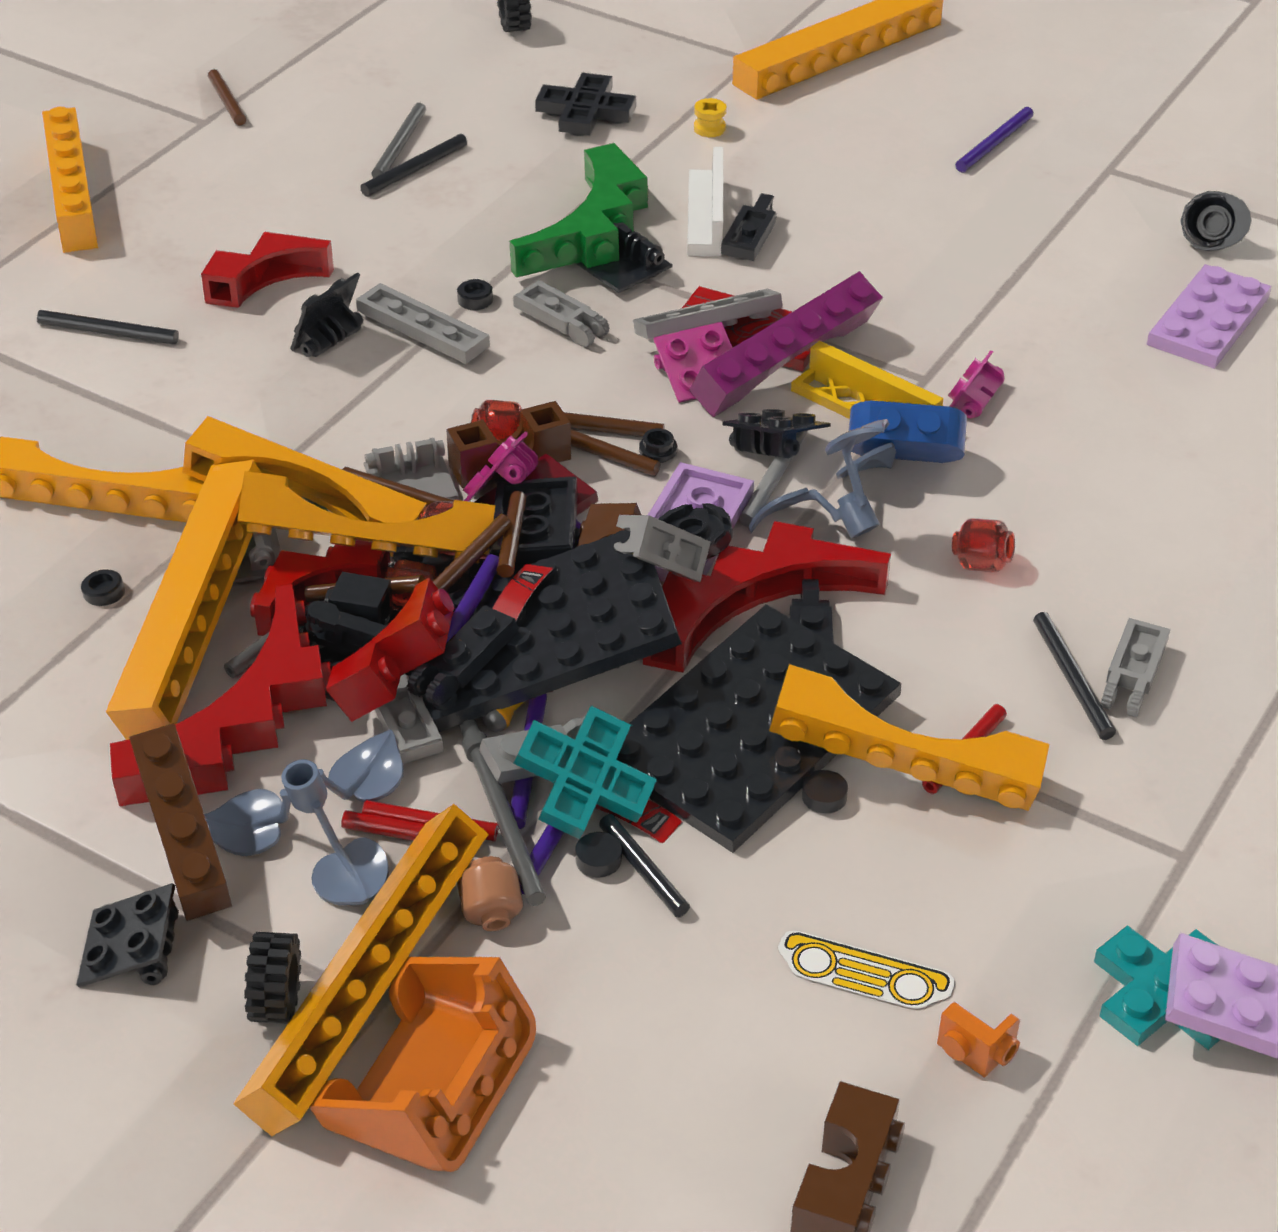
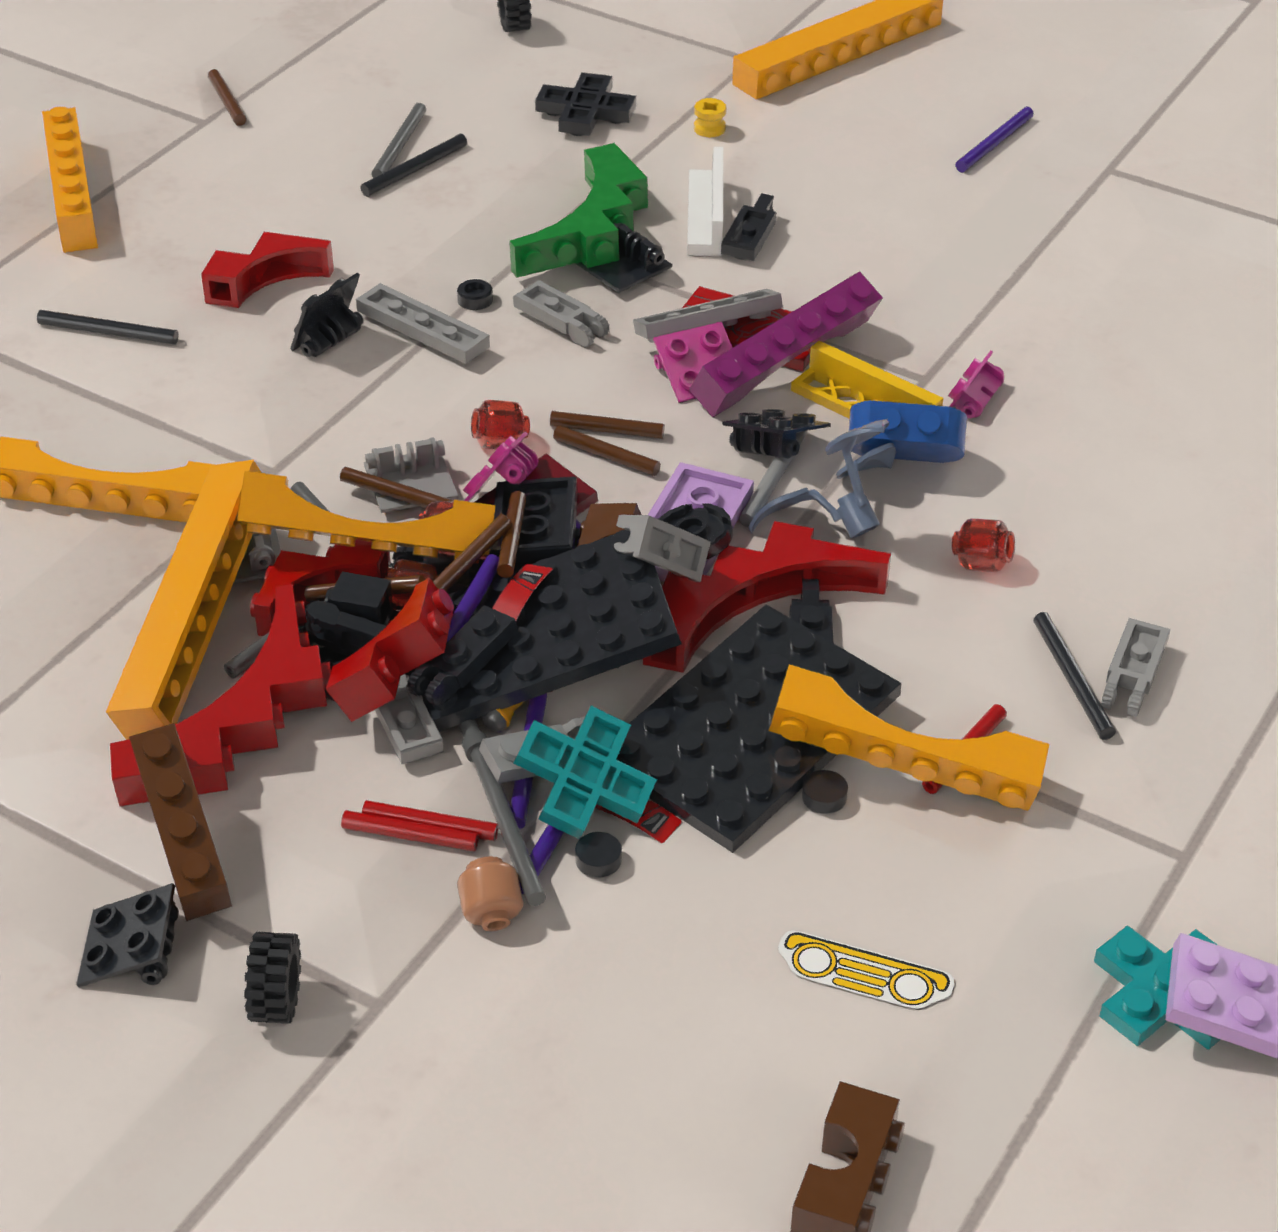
black tile [81,569,125,606] -> none
light orange arch [183,416,427,557] -> none
sand blue plant [204,729,403,905] -> none
light orange brick [233,804,488,1137] -> none
orange windscreen [309,957,536,1172] -> none
reddish brown arch [446,401,571,488] -> none
black bar [599,814,690,918] -> none
black plate [639,428,678,463] -> none
orange bracket [937,1002,1020,1078] -> none
lavender plate [1147,264,1271,369] -> none
black piece [1180,191,1252,251] -> none

